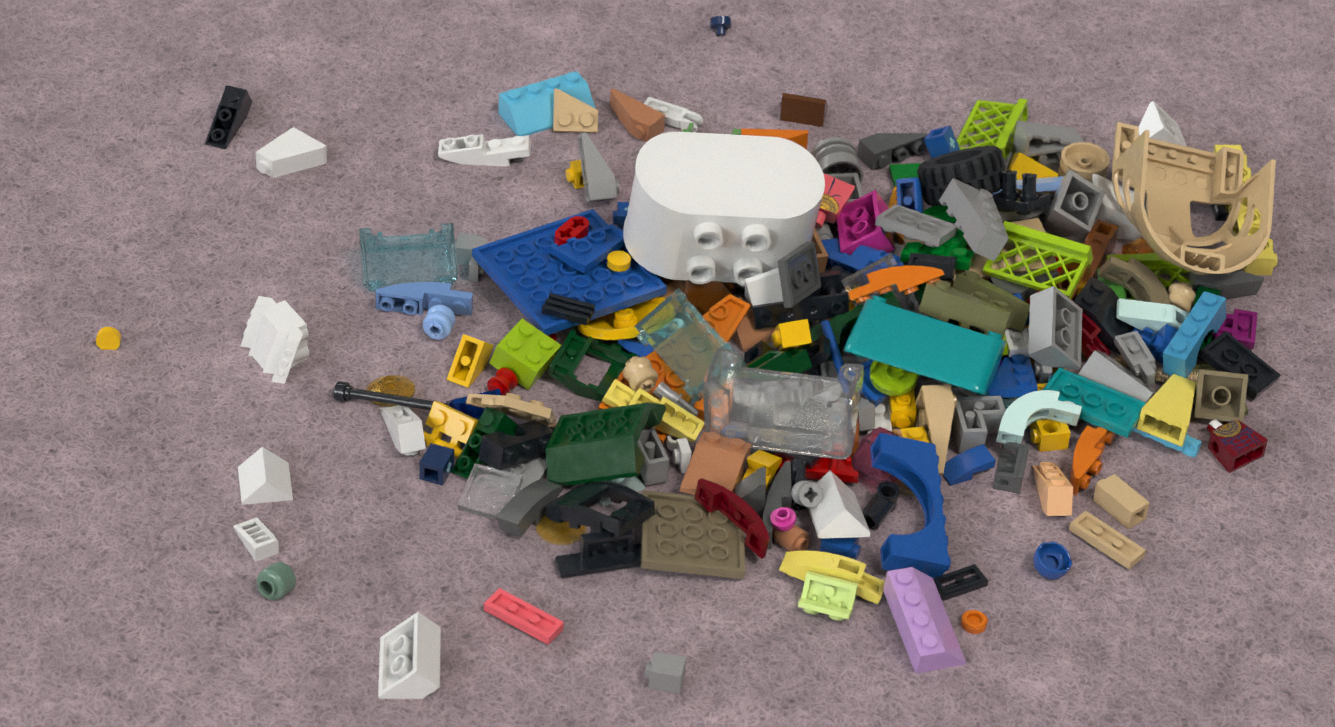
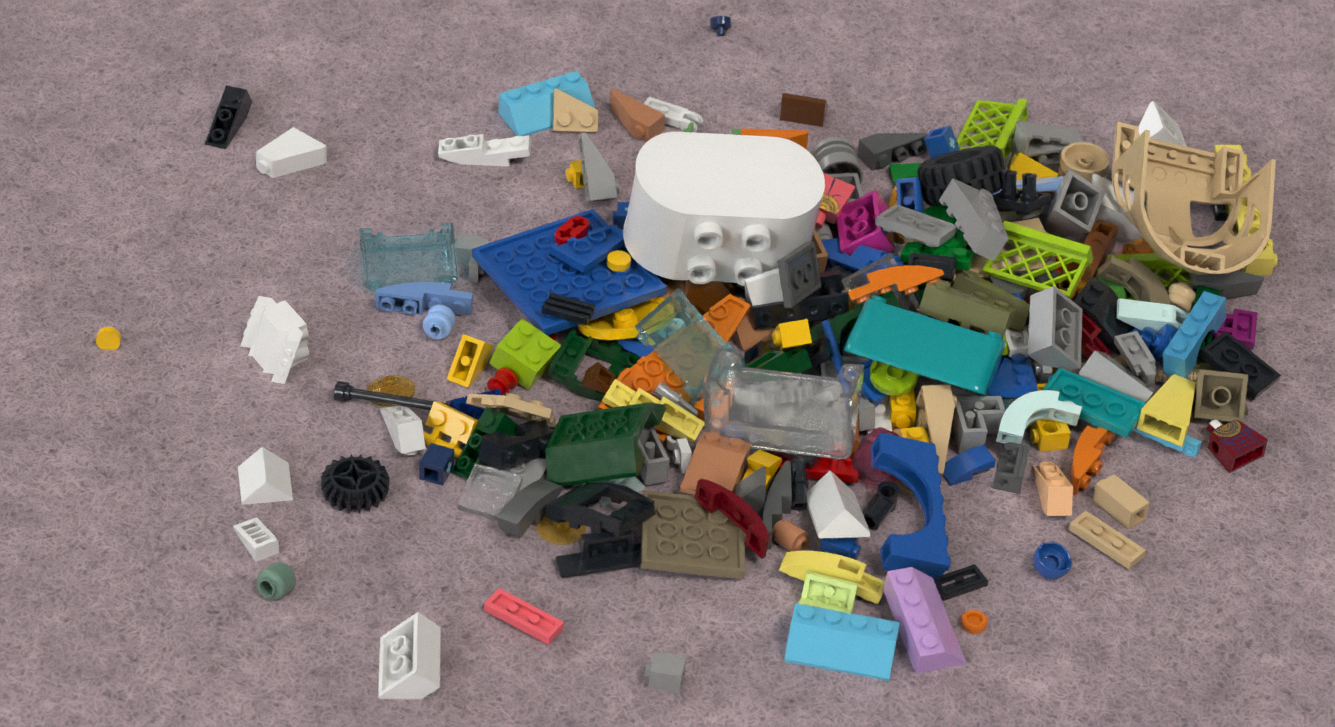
tan piece [623,356,658,392] -> none
dark pink plate [770,507,796,531] -> none
light grey wheel [791,480,823,508] -> none
none -> black gear [321,454,390,514]
none -> reddish brown slope [582,362,616,393]
none -> medium azure slope [784,603,900,681]

